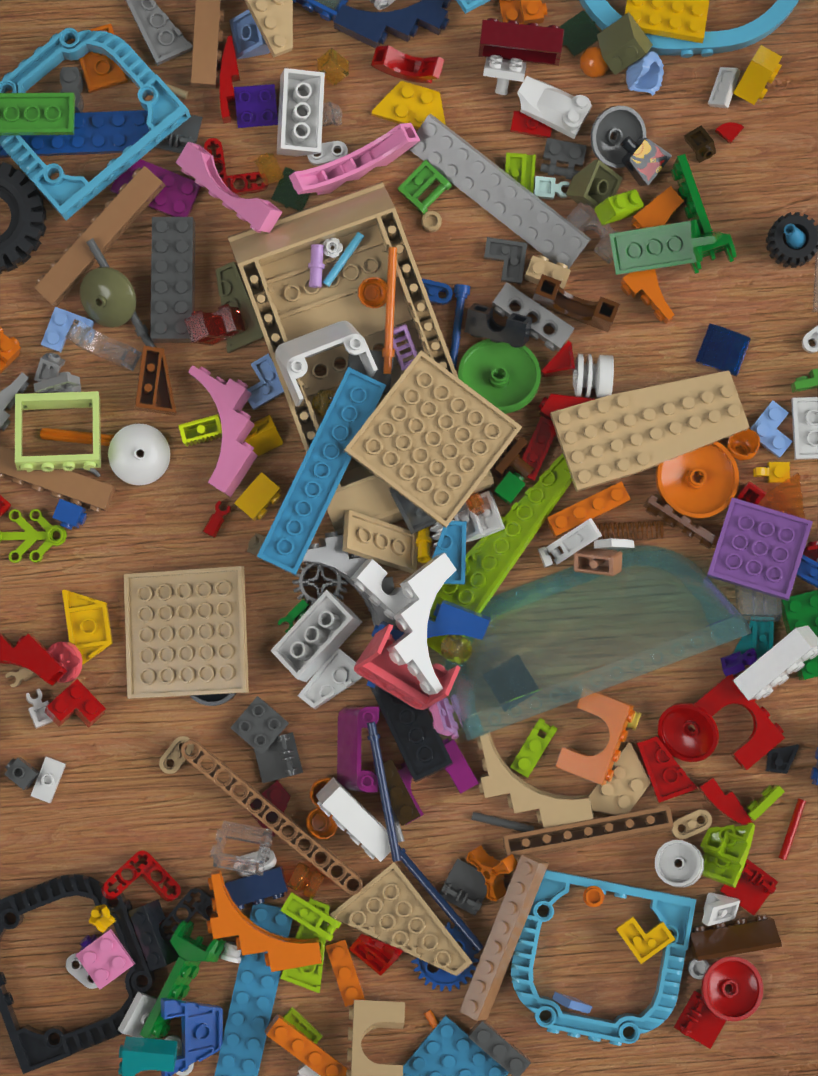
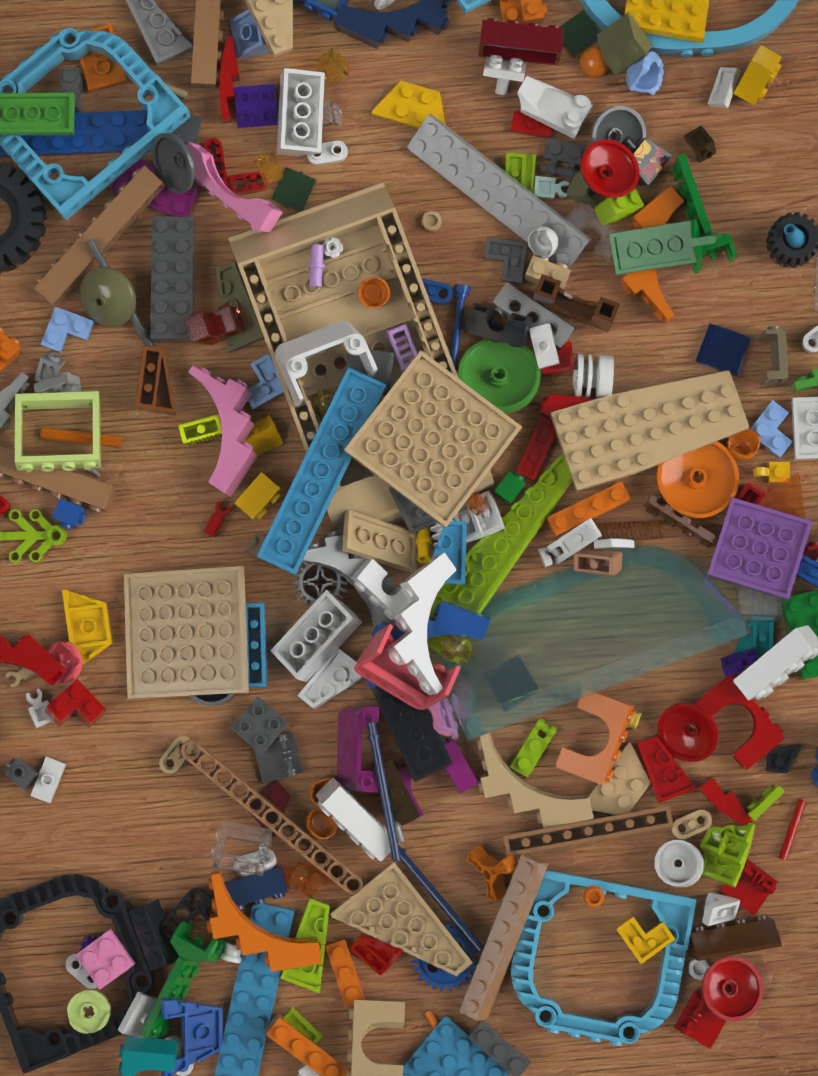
clear arch [66,319,142,371] -> none
yellow arm [88,904,116,933] -> none
red beam [101,850,181,902] -> none
white dish [108,424,170,485] -> none
green plate [278,599,309,633] -> none
lime plate [280,892,342,941] -> none
bright pink arch [289,123,420,195] -> none
medium azure bar [322,232,364,287] -> none
red arch [371,45,444,84] -> none
orange bar [382,247,397,374] -> none
bright green plate [397,160,452,215] -> none
dark grey hinge [440,858,487,915] -> none
dark grey bar [471,812,534,832] -> none
reddish brown plate [493,436,534,478] -> none
medium blue tile [552,992,592,1014] -> none
red tile [715,122,744,144] -> none
none -> yellowish green plate [67,990,111,1033]
none -> dark grey dish [152,132,195,194]
none -> dark azure brick [246,603,268,688]
none -> white hair [528,226,558,259]
none -> white plate [529,323,560,369]
none -> red dish [580,139,640,199]
none -> dark tan panel [758,326,788,386]

